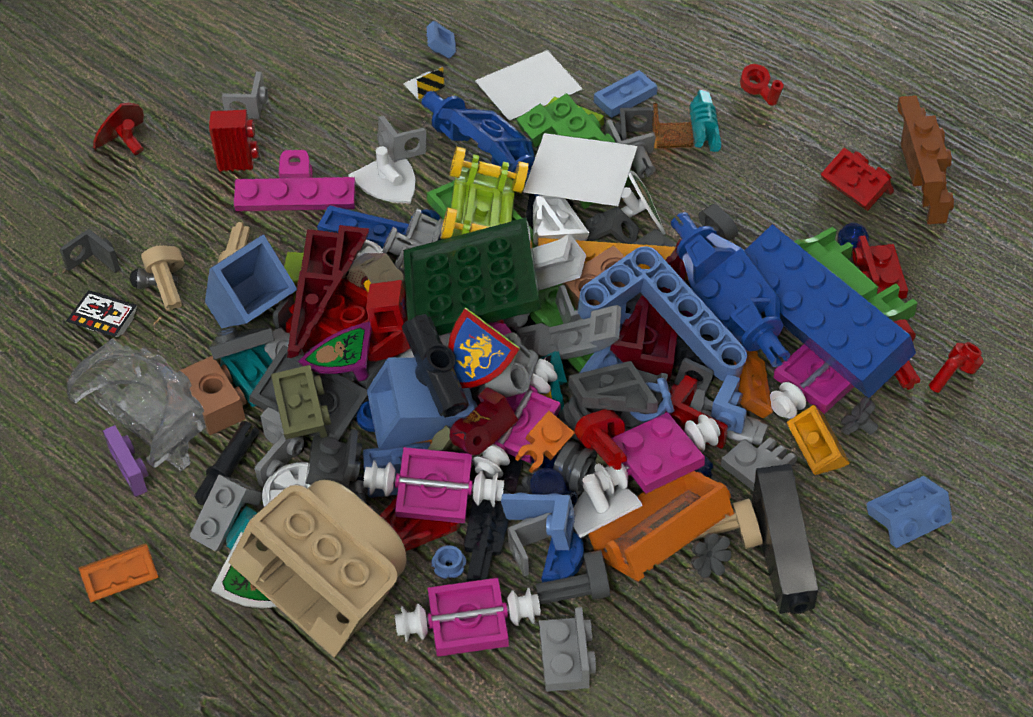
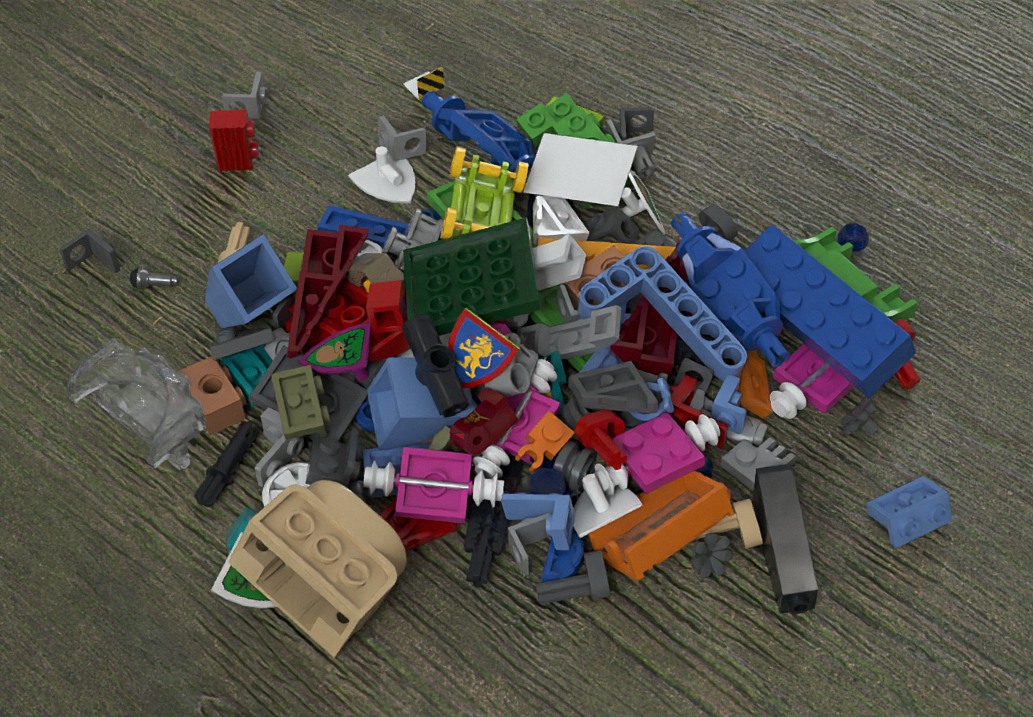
piece [66,290,137,337] -> none
orange plate [79,543,159,602] -> none
red shield [93,103,144,155] -> none
medium lavender plate [103,425,148,497] -> none
tan piece [141,246,185,311] -> none
light grey bracket [190,475,262,551] -> none
dark pink plate [234,150,356,211] -> none
dark pink plate [395,578,541,657] -> none
medium blue plate [426,20,456,59] -> none
medium blue plate [431,545,466,579] -> none
white sticker [475,50,582,121] -> none
light grey bracket [539,607,596,692] -> none
medium blue plate [594,70,657,118] -> none
clear orange bracket [652,103,694,148] -> none
teal hinge [690,90,721,152] -> none
red plate [740,64,784,106] -> none
light orange slope [786,405,850,475] -> none
red bracket [820,148,894,211] -> none
red bracket [852,235,908,299] -> none
dark orange bracket [897,95,954,224] -> none
red plate [929,342,984,393] -> none

